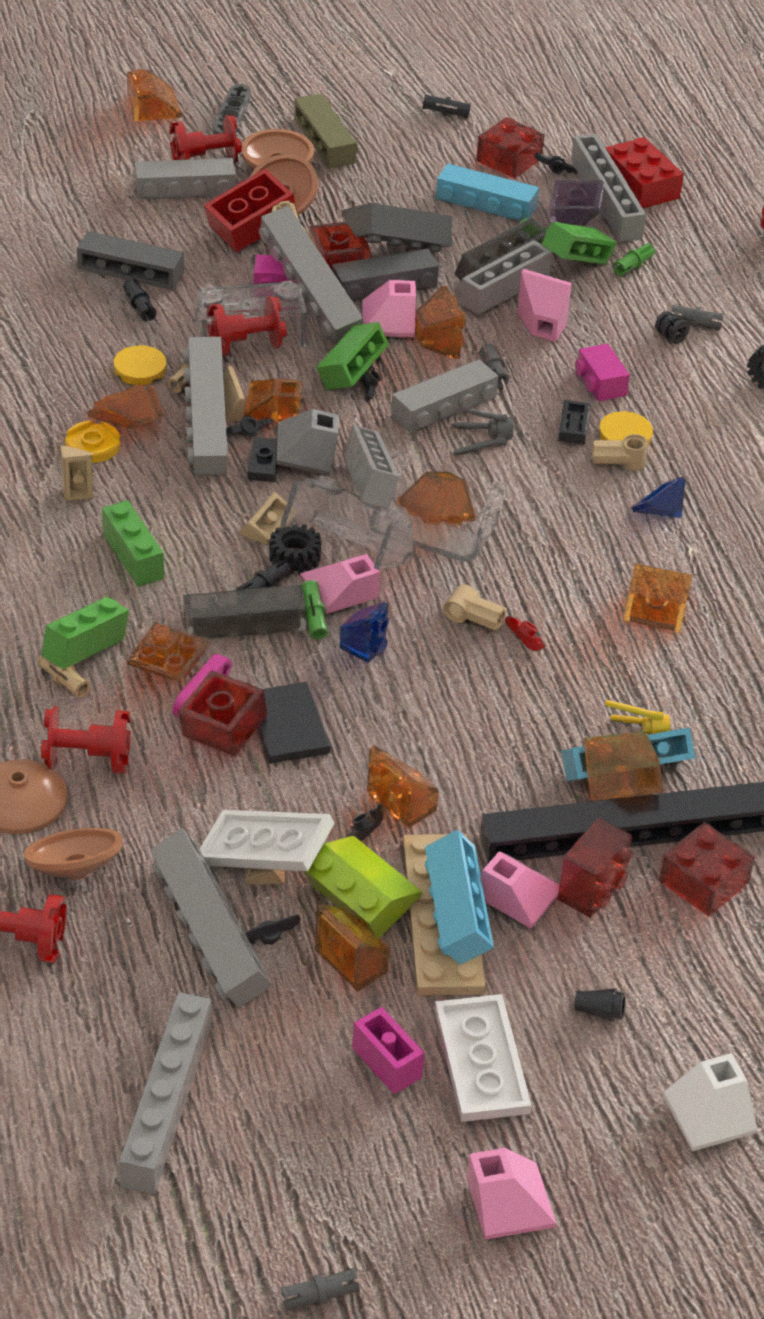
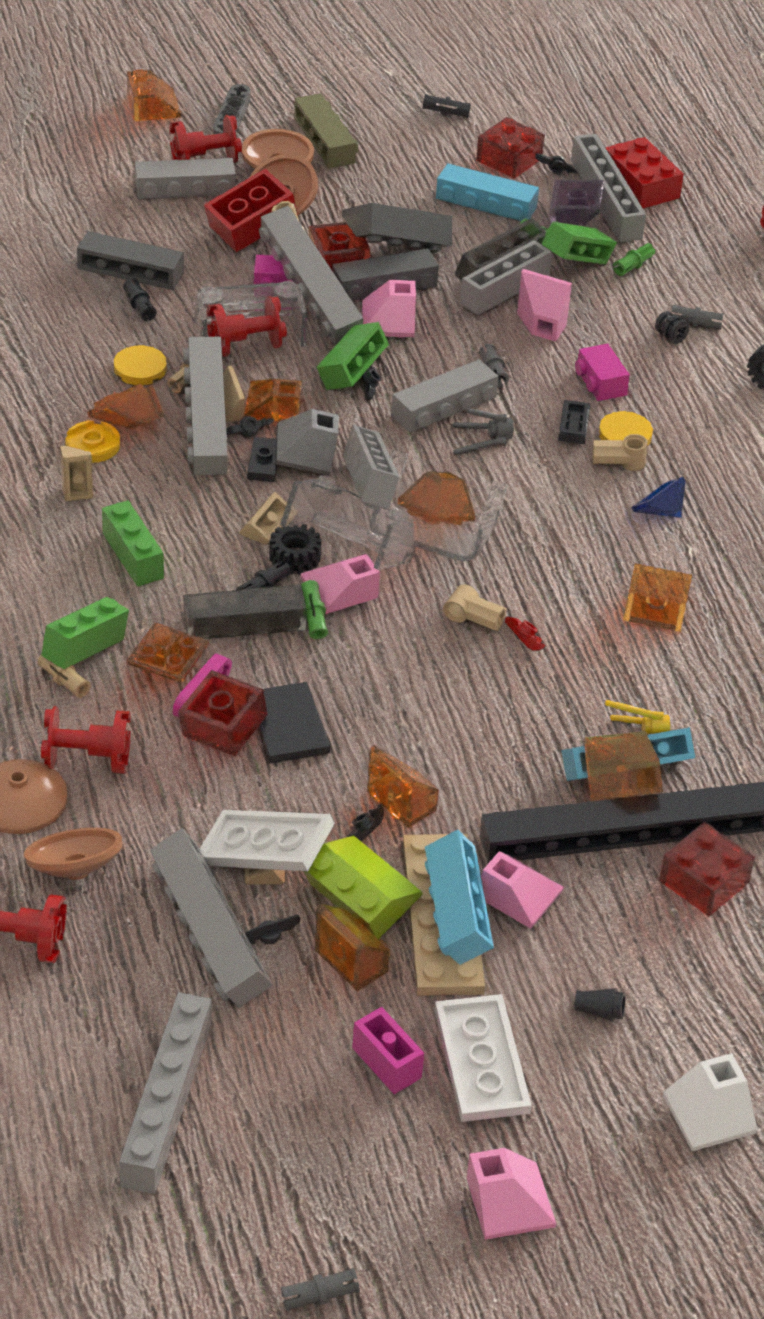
clear blue slope [339,601,389,663] -> none
clear orange slope [415,285,466,359] -> none
clear red brick [557,818,632,918] -> none

